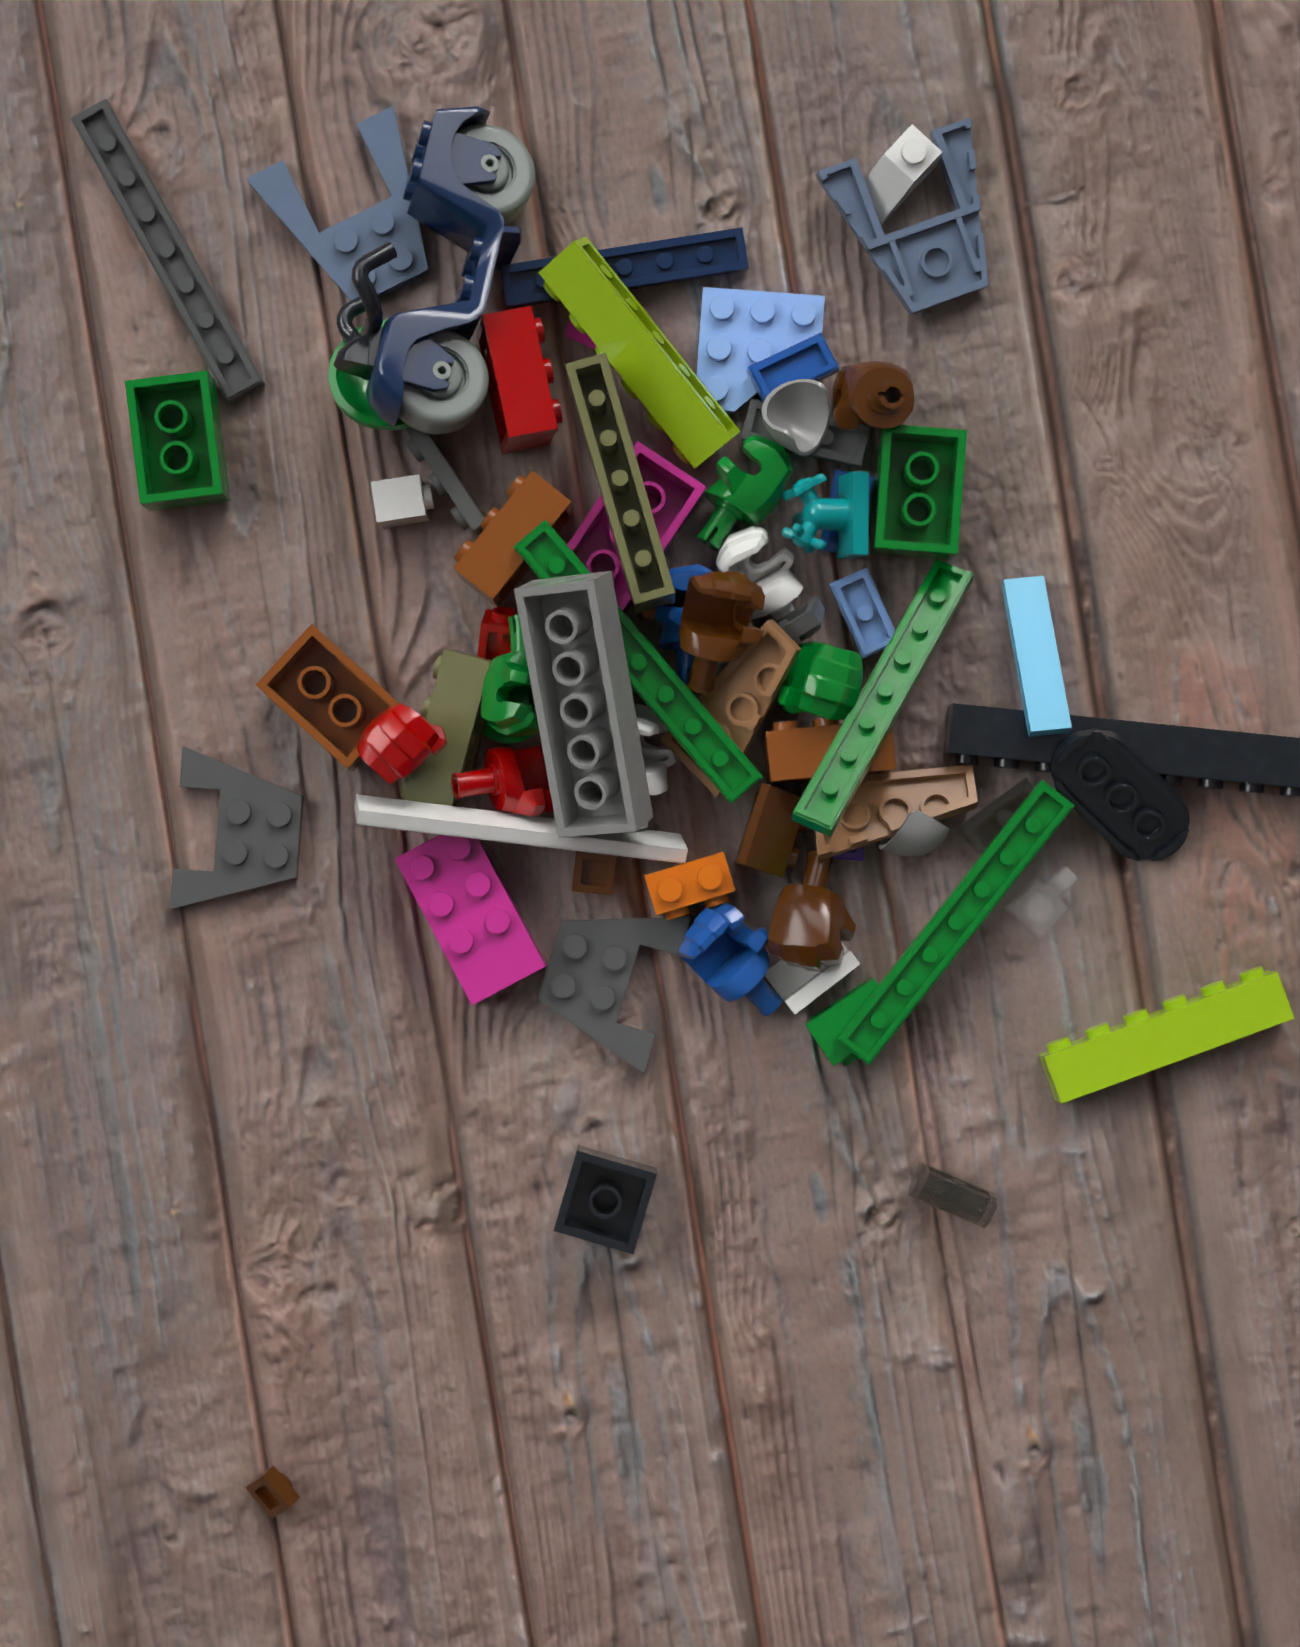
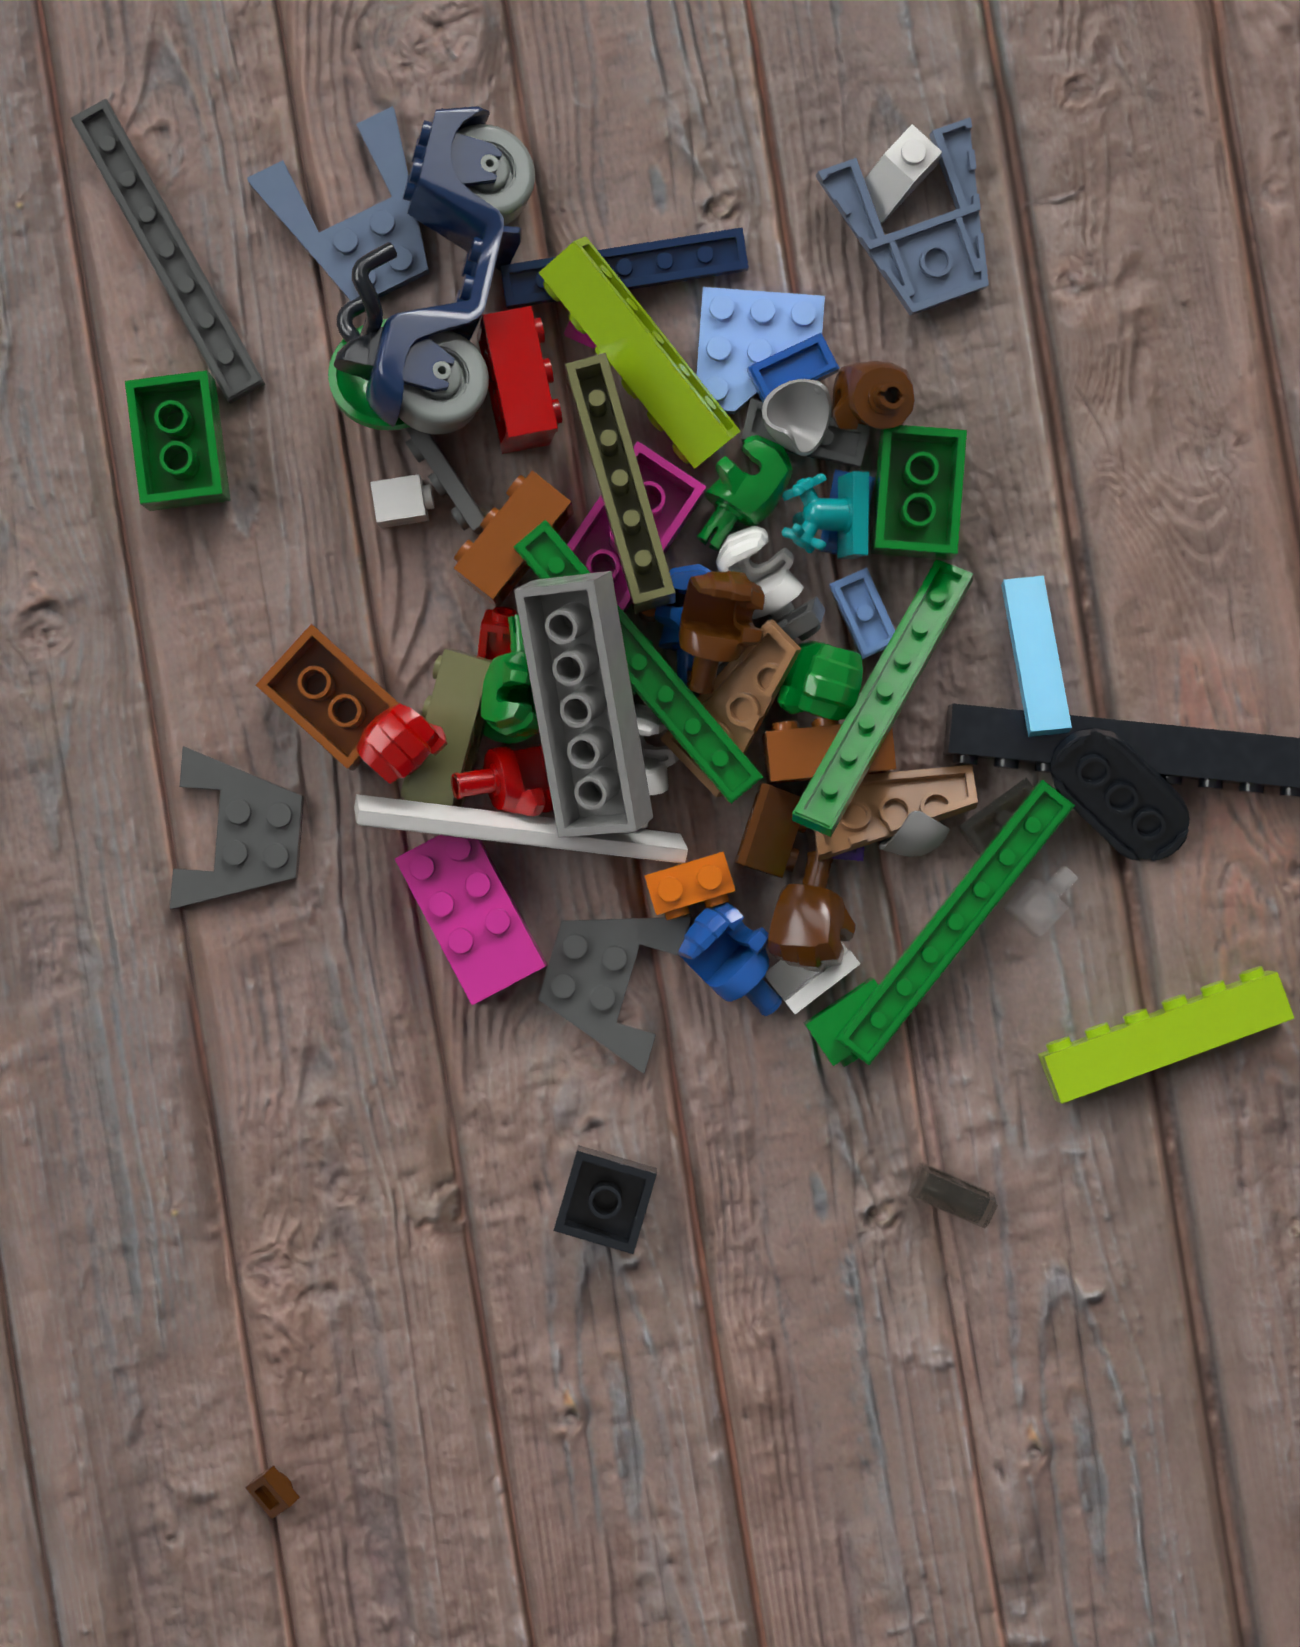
reddish brown plate [572,851,617,896] -> none

